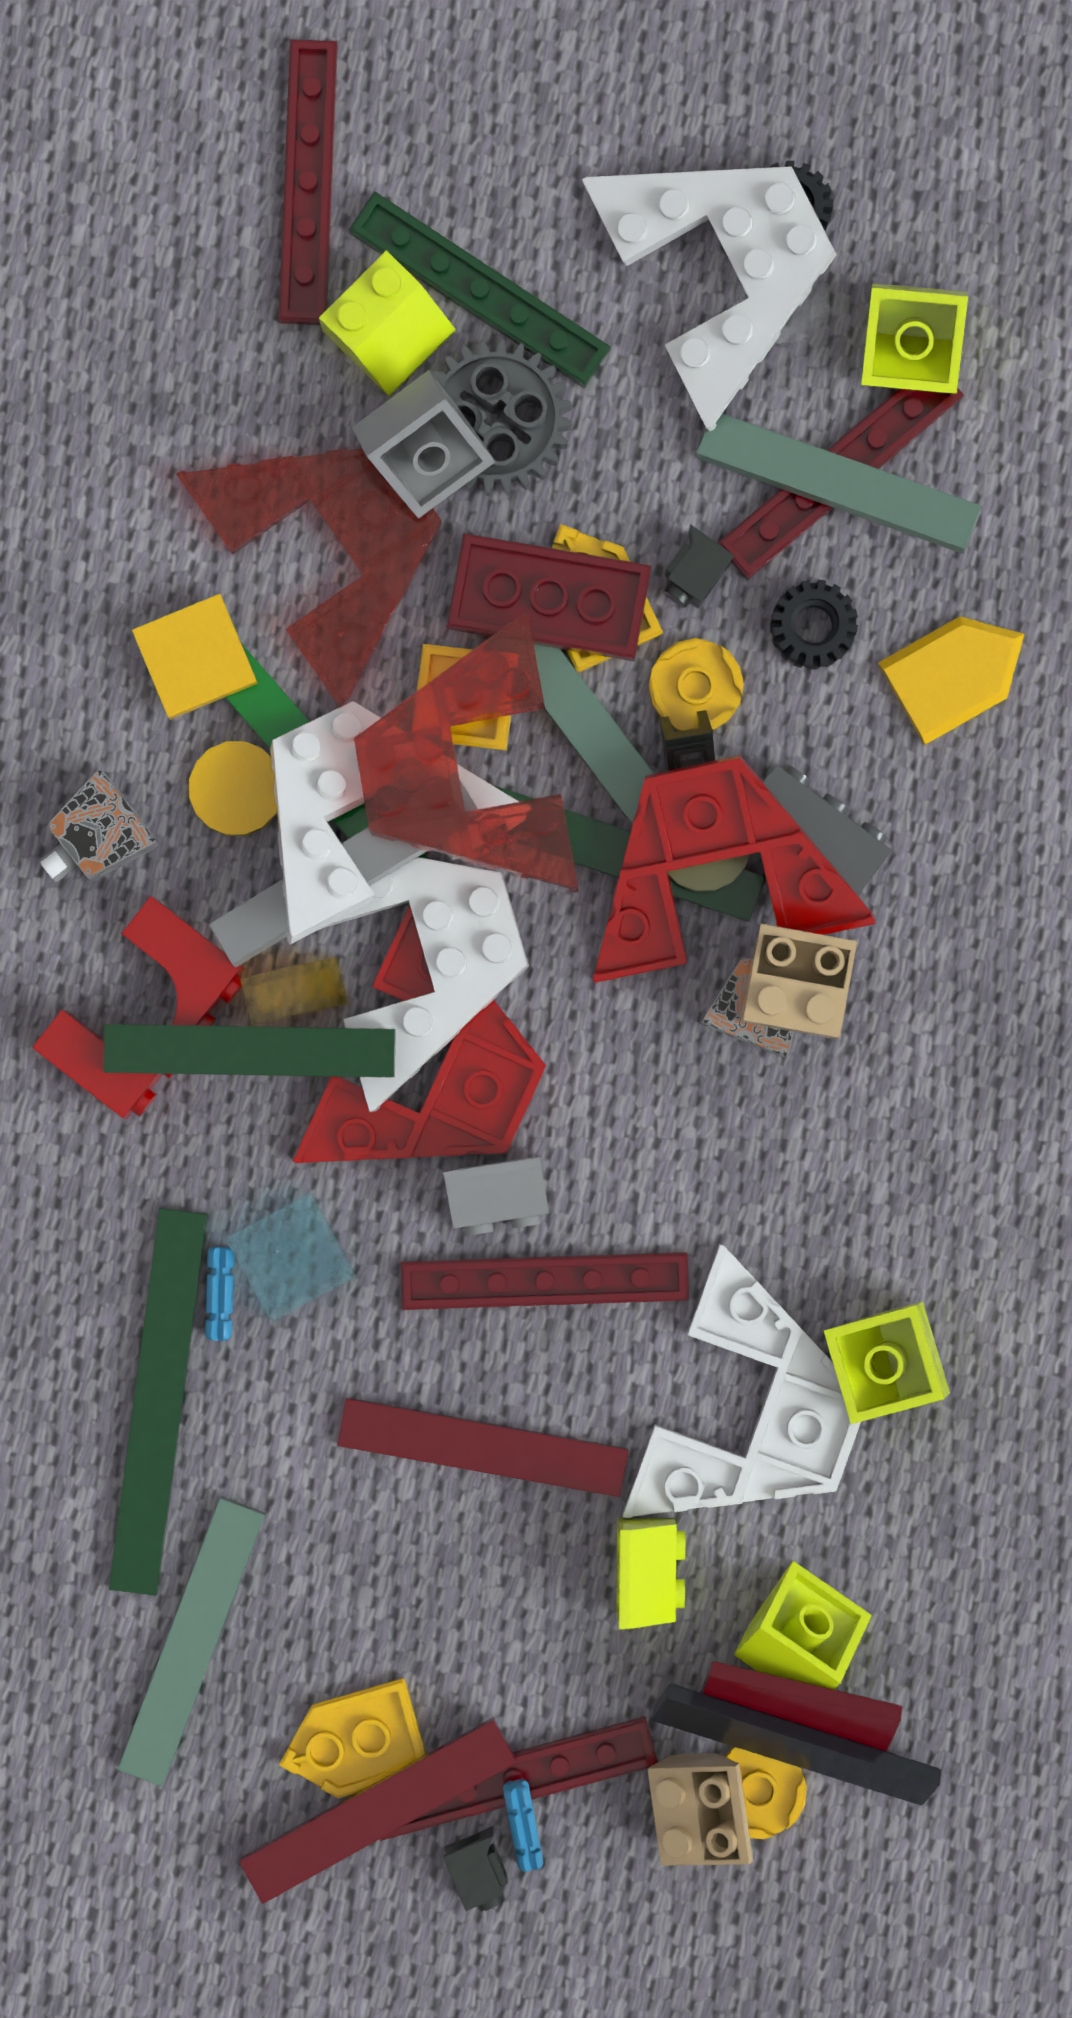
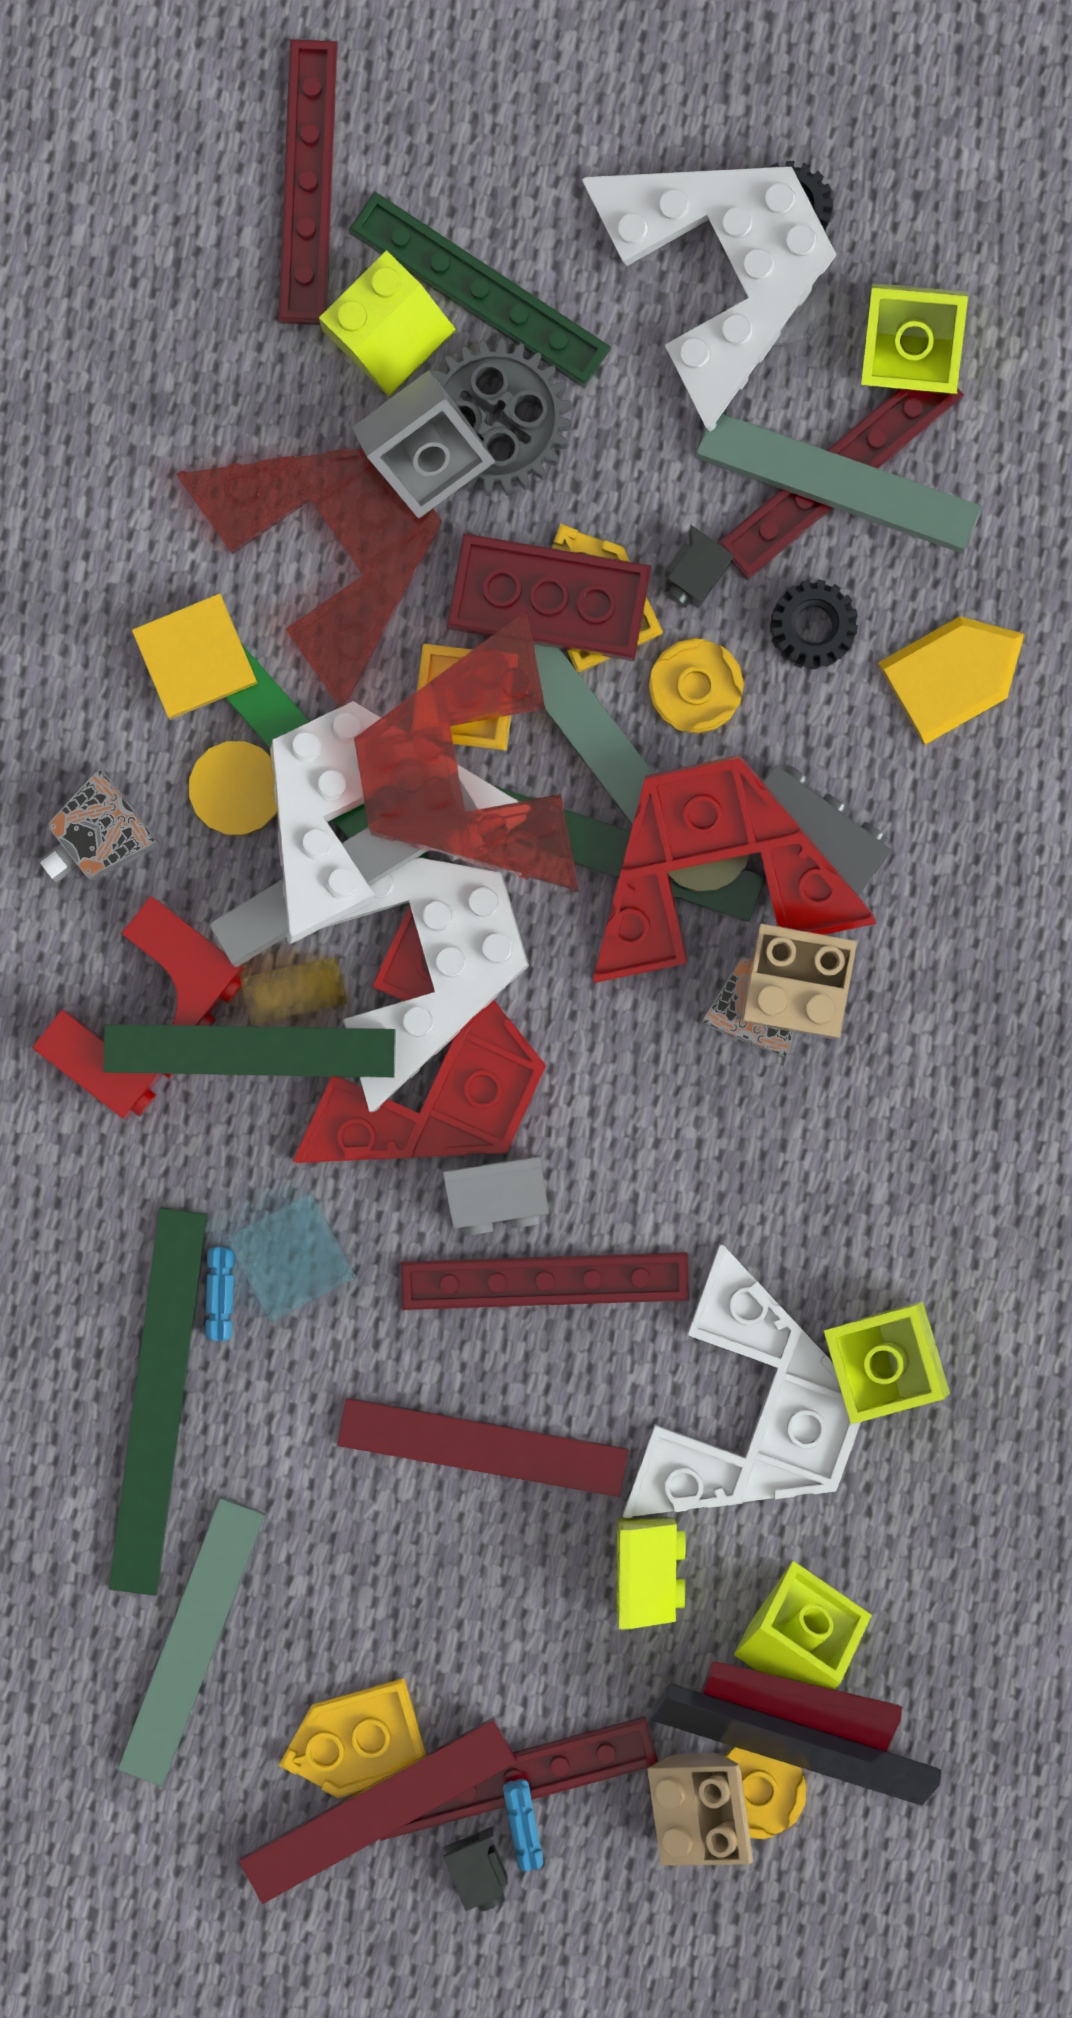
pearl dark grey window [659,710,715,771] -> none

